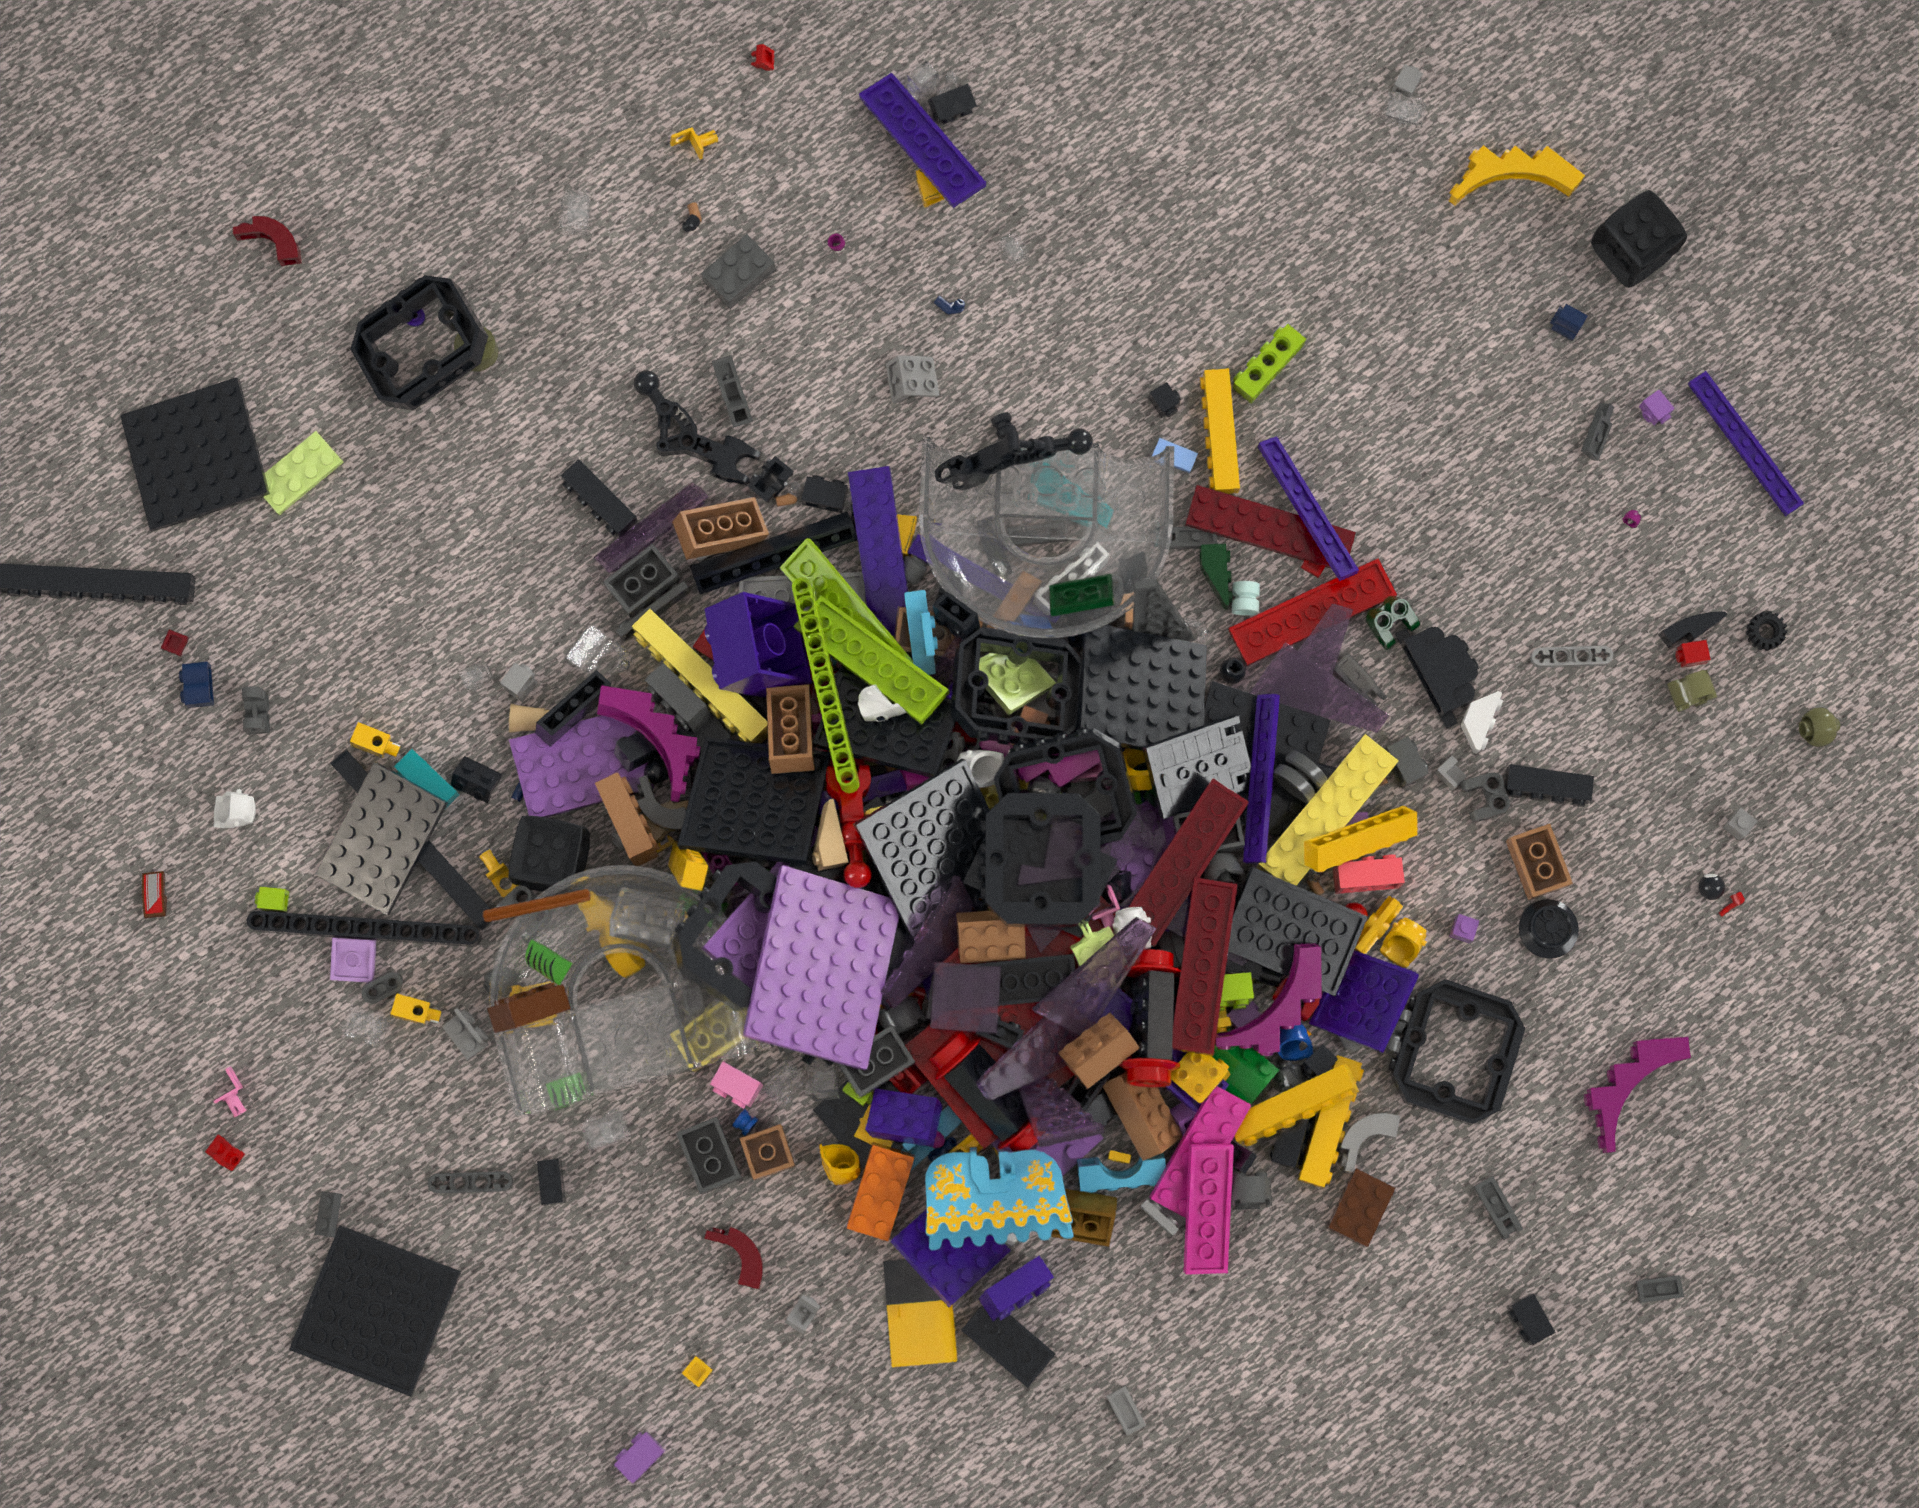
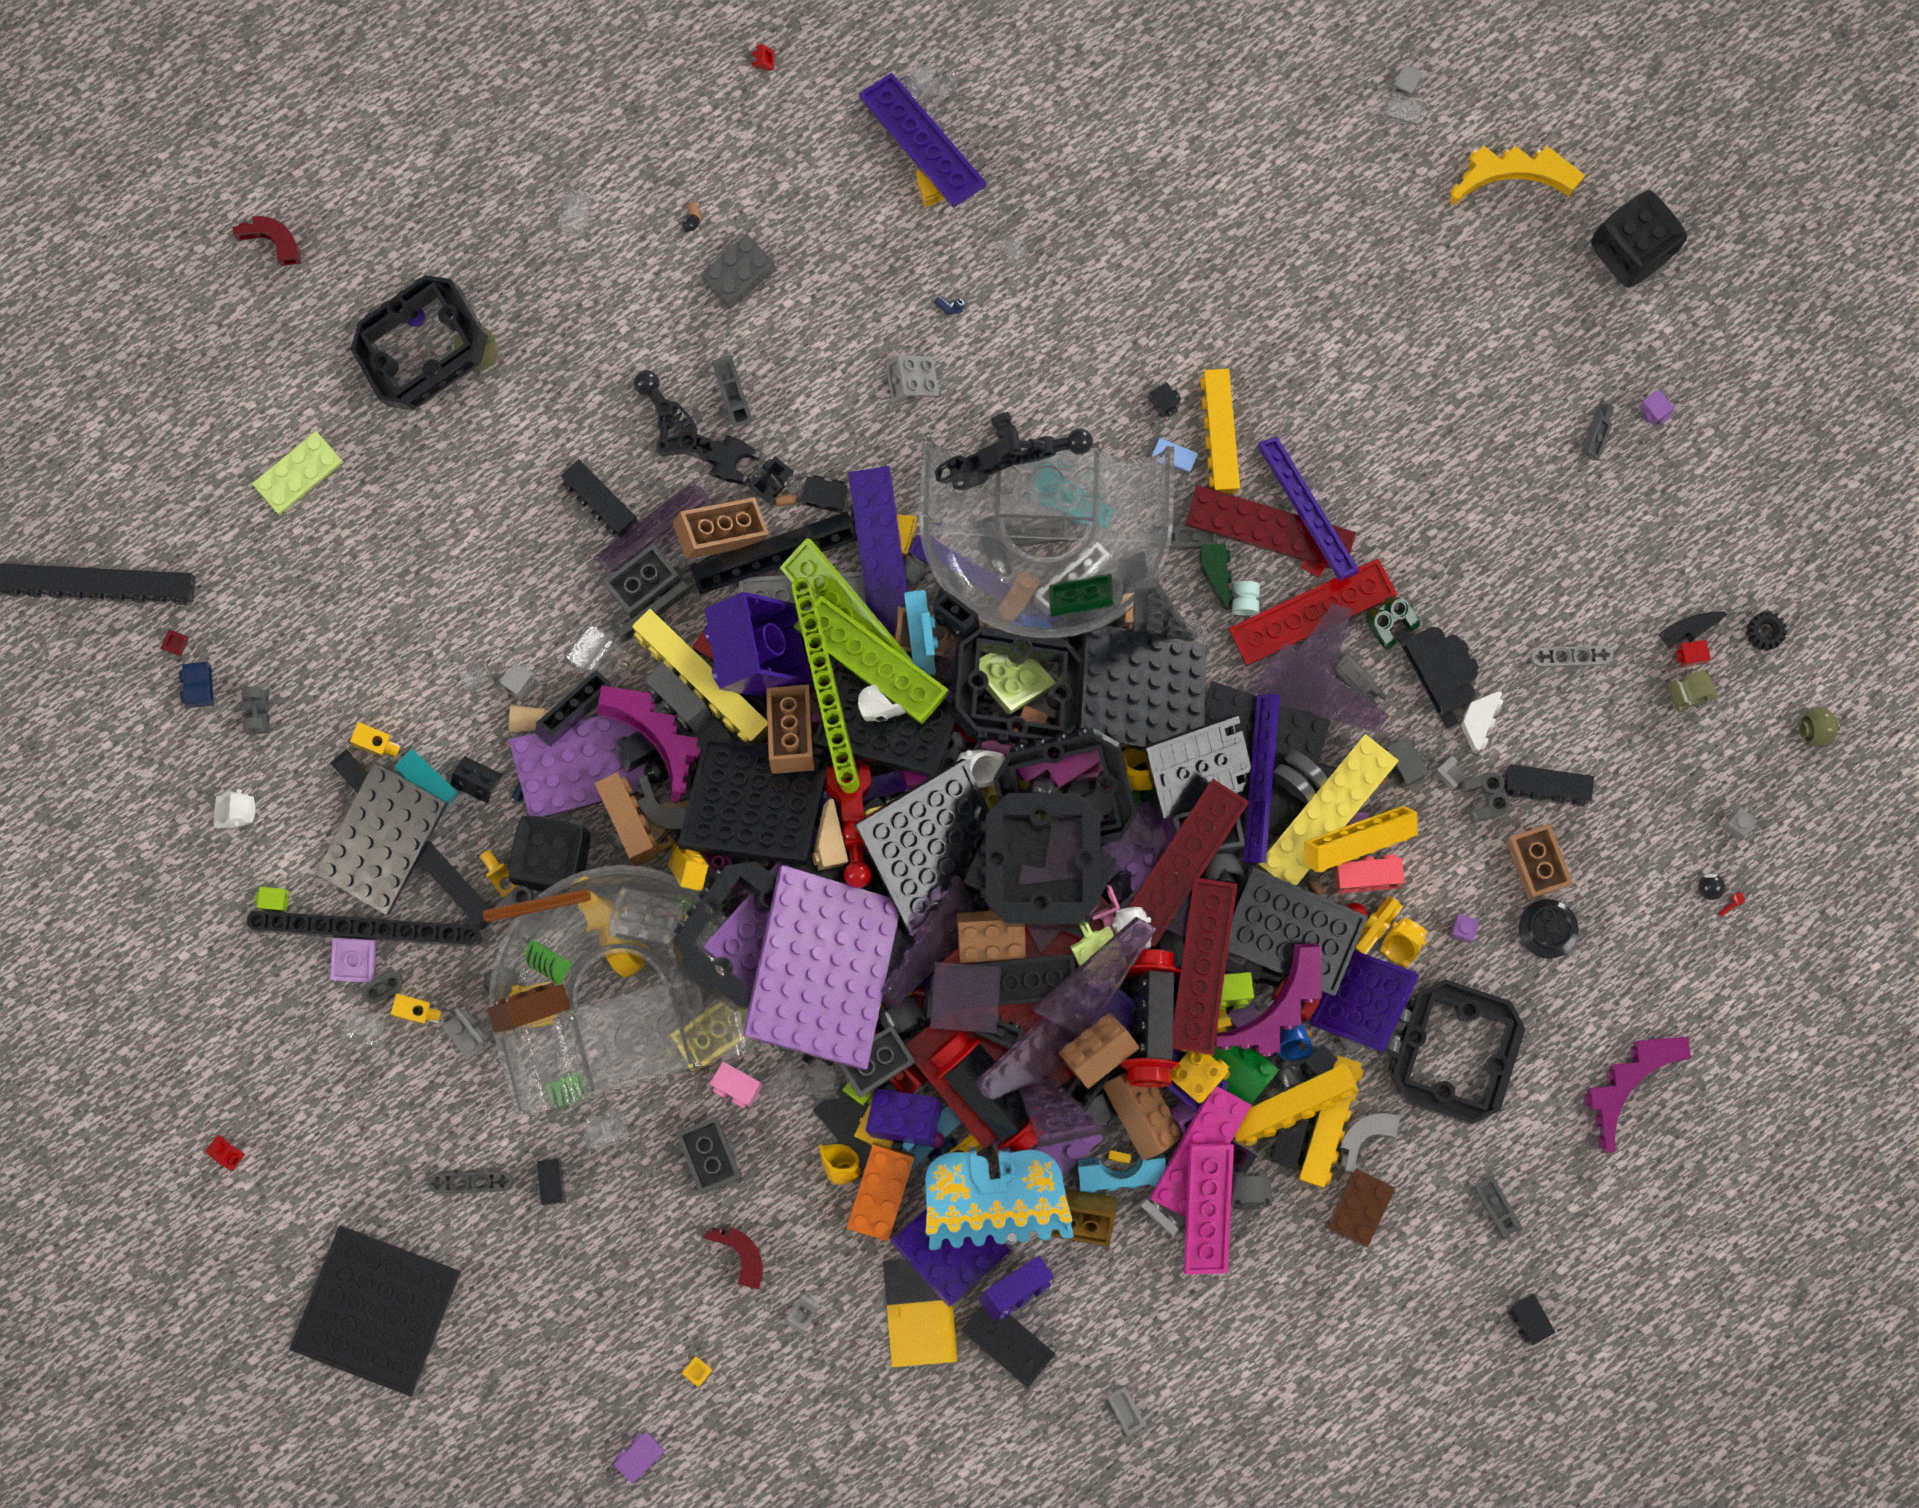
black plate [120,377,270,532] -> none
slope [142,871,167,918] -> none
bright pink bracket [213,1066,246,1118] -> none
dark grey plate [314,1191,342,1238] -> none
yellow bracket [670,127,718,160] -> none
blue wheel [732,1109,759,1136] -> none
medium nougat brick [740,1124,796,1181] -> none
magenta hinge [828,233,845,251] -> none
black brick [927,83,977,124] -> none
black piece [1220,657,1246,684] -> none
lime brick [1233,323,1306,404] -> none
dark blue brick [1550,304,1588,341] -> none
magenta hinge [1622,510,1641,528] -> none
dark grey plate [1635,1275,1684,1303] -> none
dark purple plate [1688,371,1804,517] -> none

